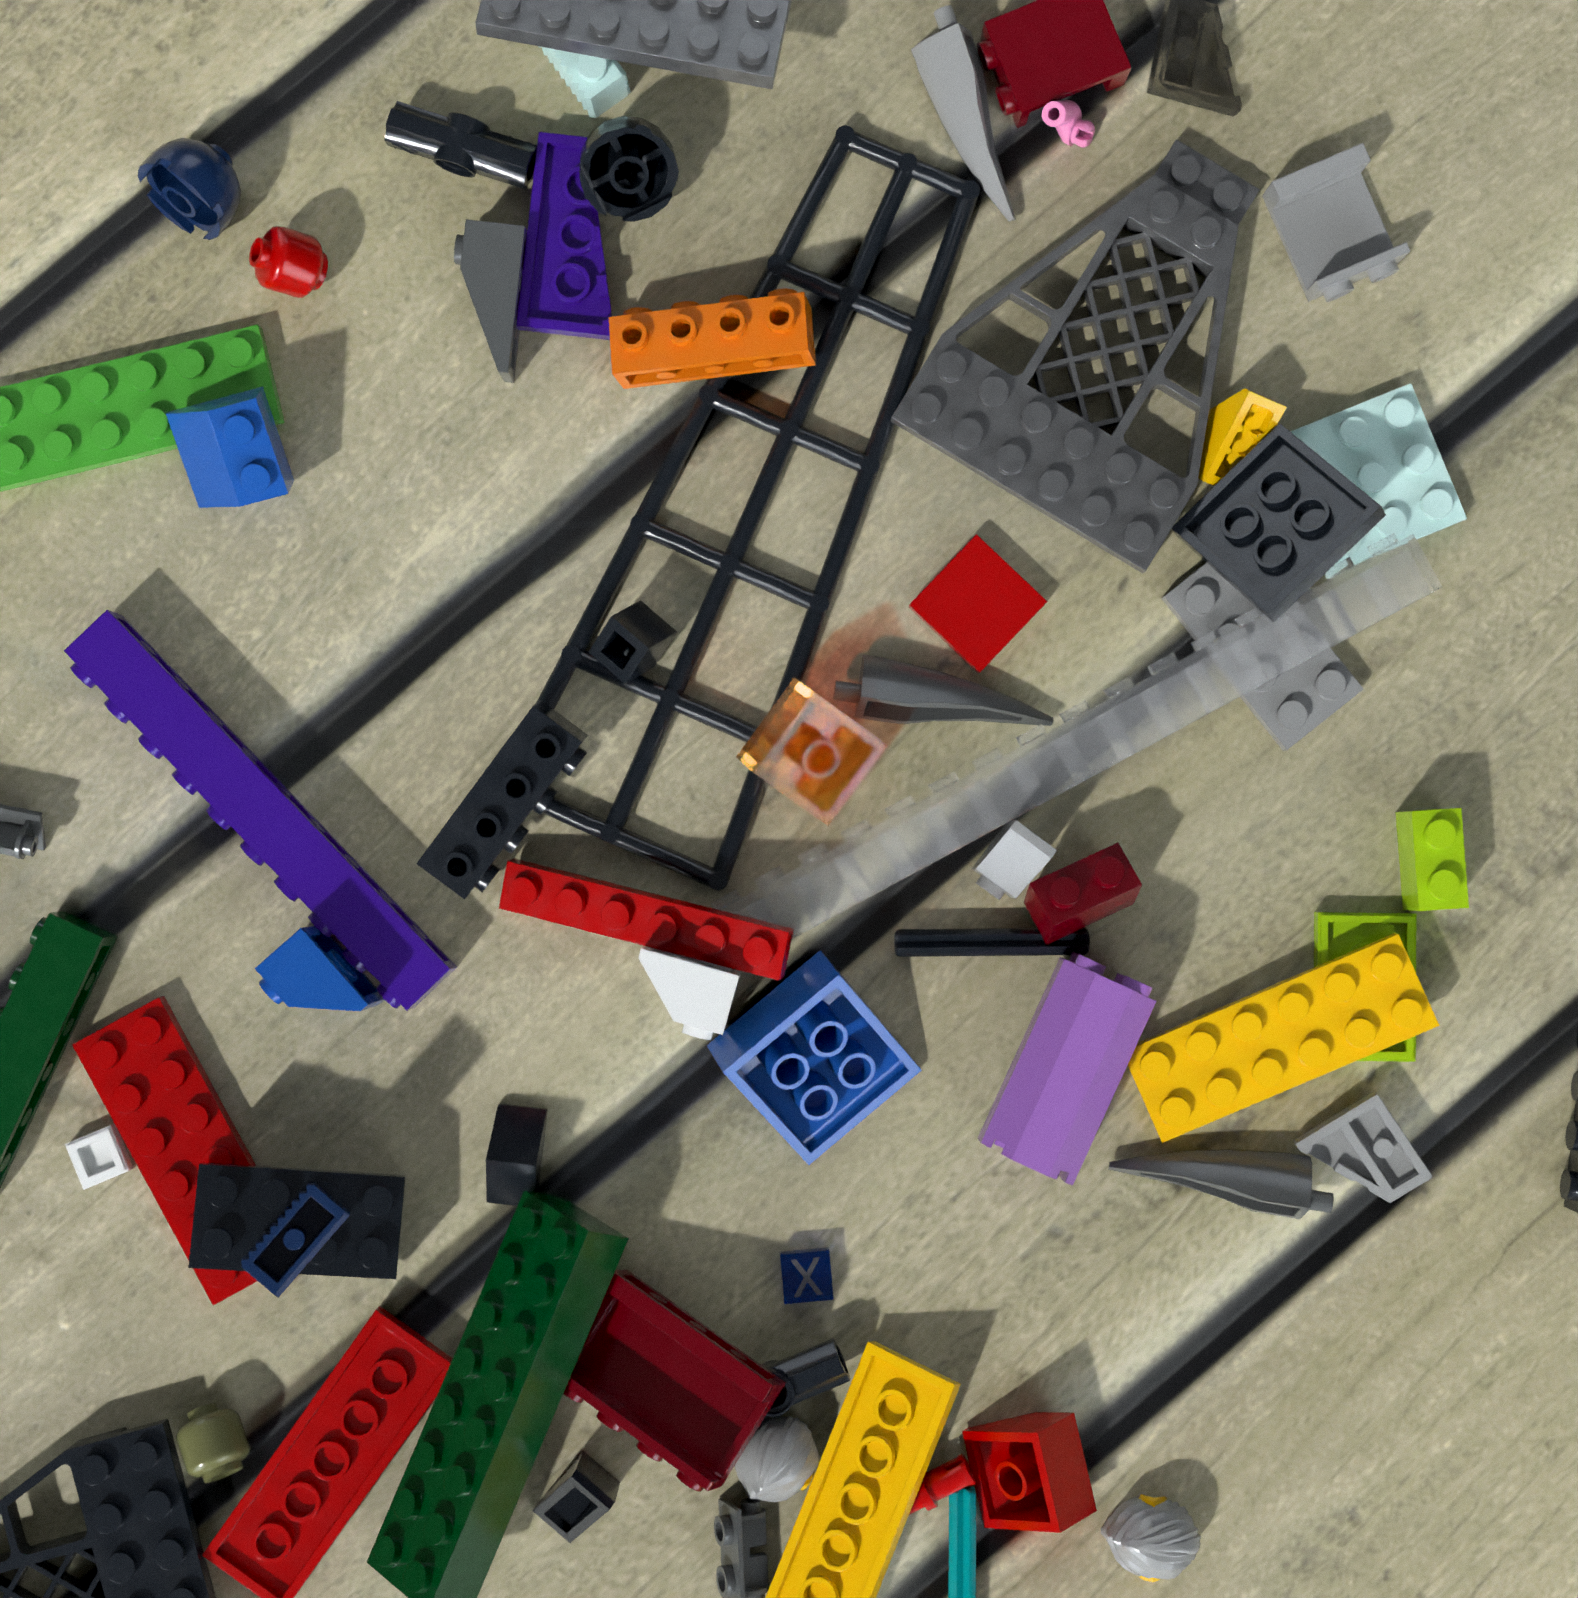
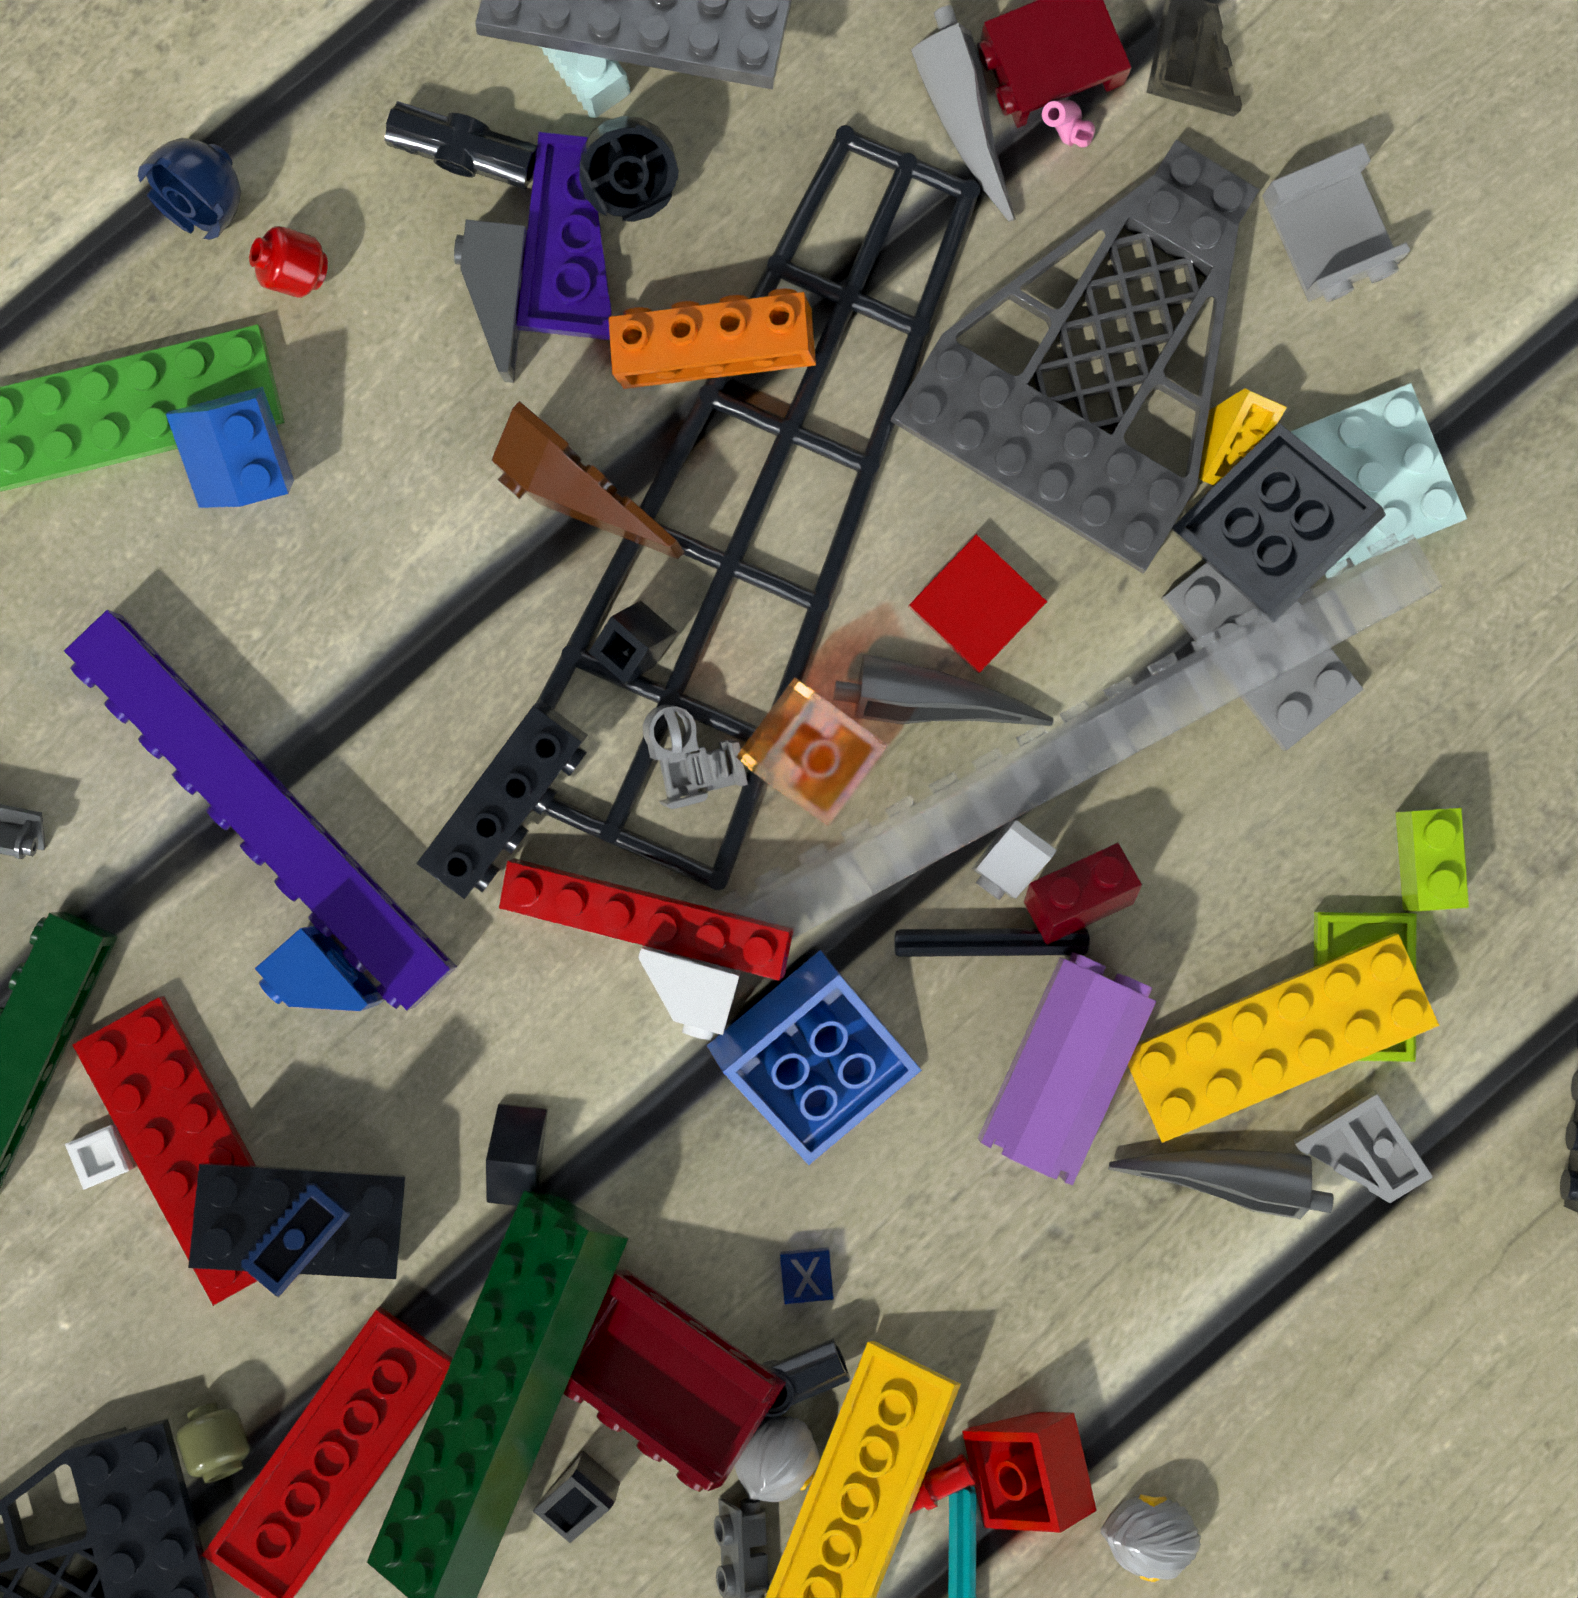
none -> reddish brown wedge [492,401,684,559]
none -> light grey piece [643,705,748,809]

